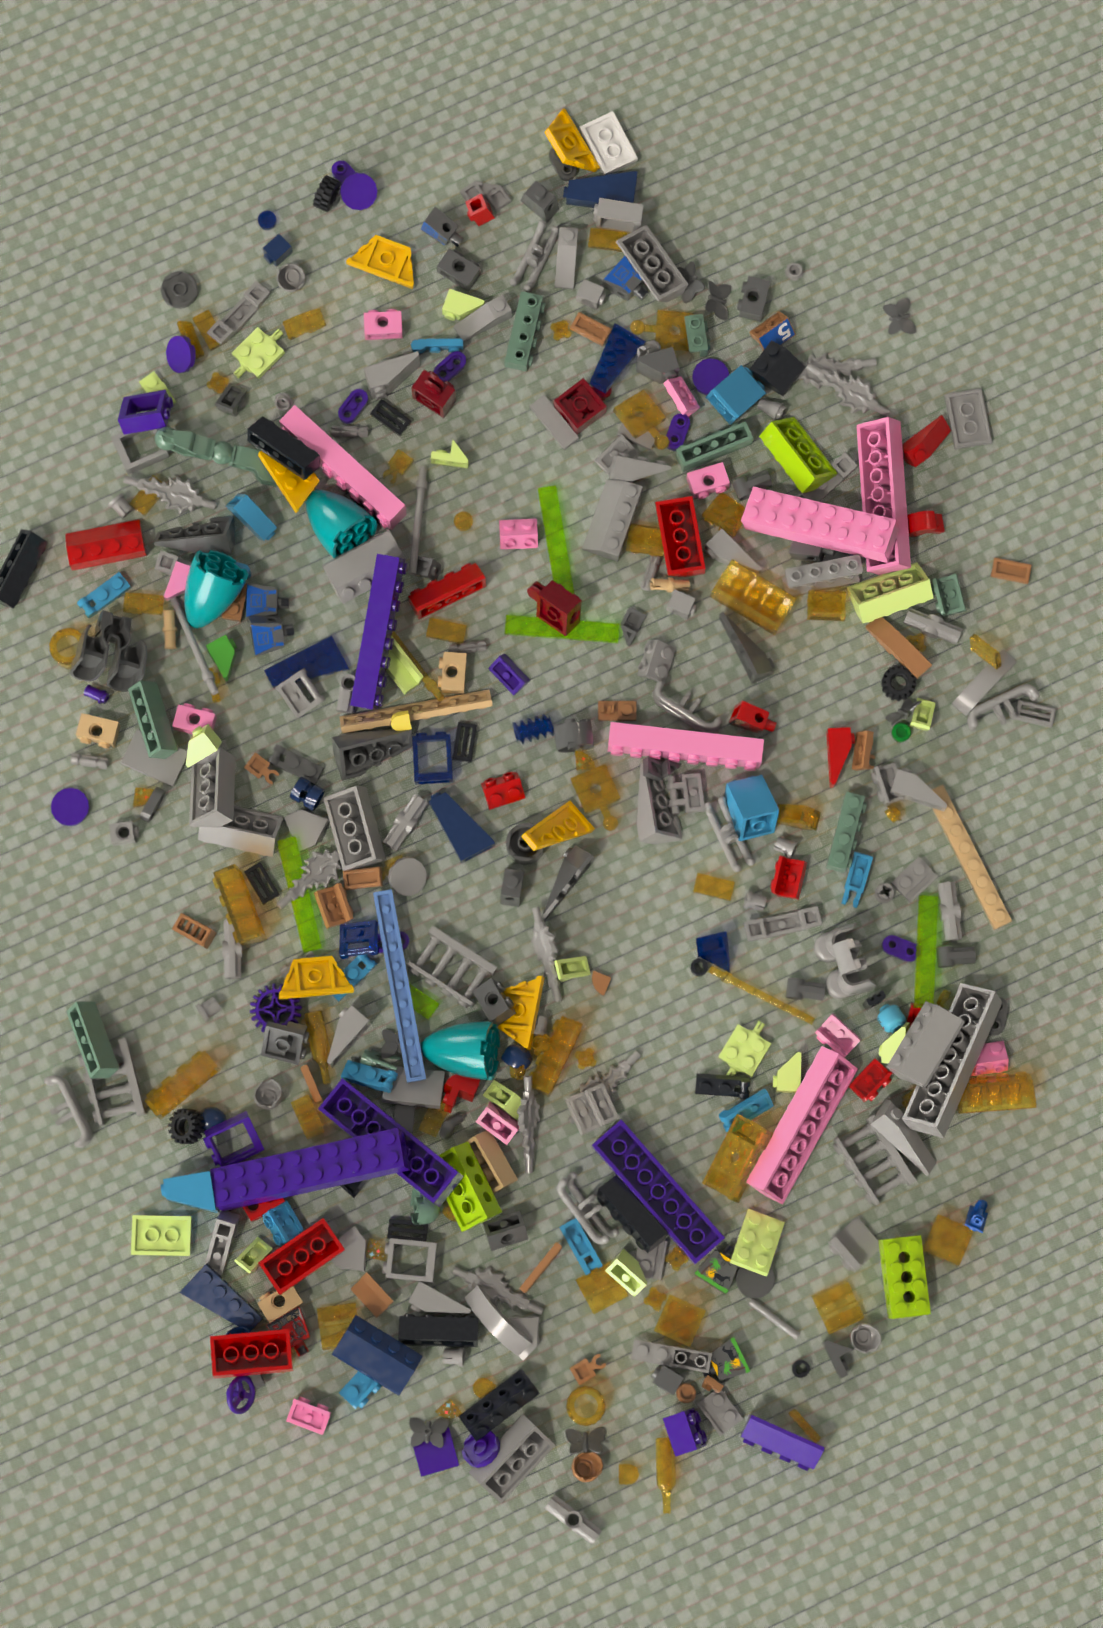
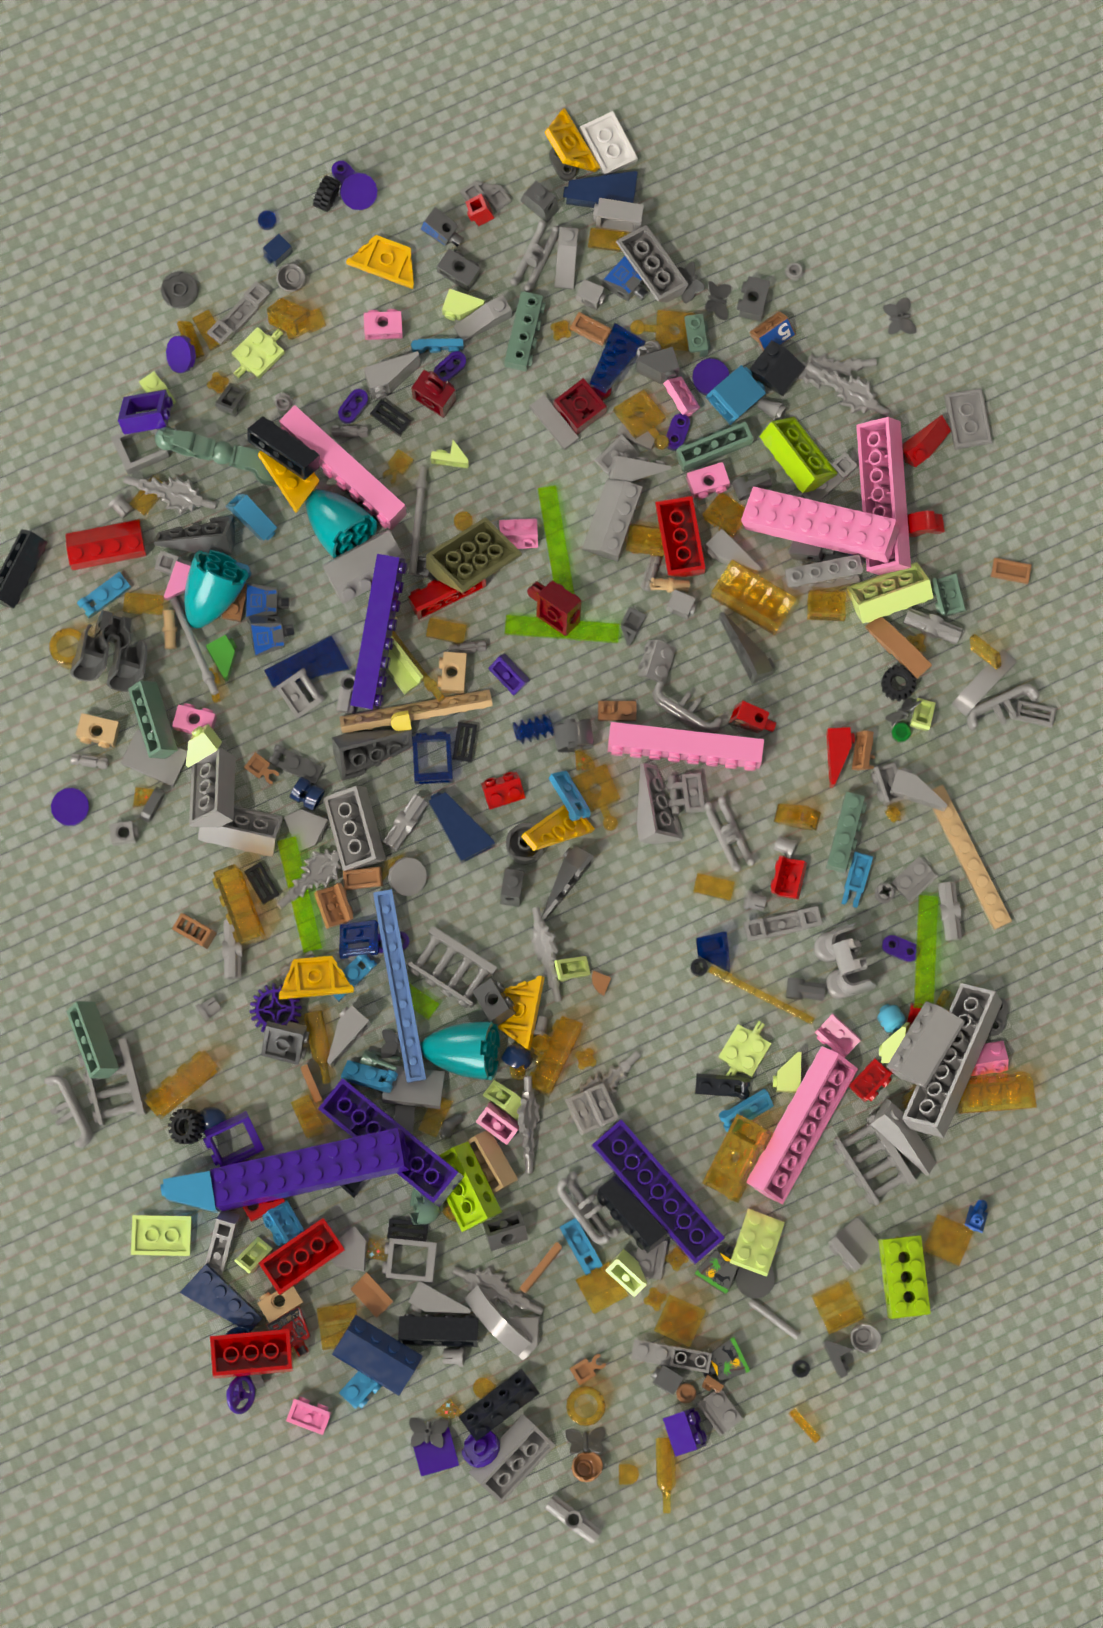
dark purple pin [84,684,109,704] -> none
light grey hair [253,1079,283,1110] -> none
red brick [442,1074,481,1113] -> none
dark grey slope [643,757,679,781] -> none
dark azure slope [724,775,779,841] -> none
dark purple slope [740,1415,825,1471] -> none
black tile [863,990,886,1010] -> none
dark grey piece [936,946,976,968] -> none
none -> clear yellow bracket [267,298,310,335]
none -> olive slope [426,517,522,593]
none -> dark azure plate [549,770,591,821]

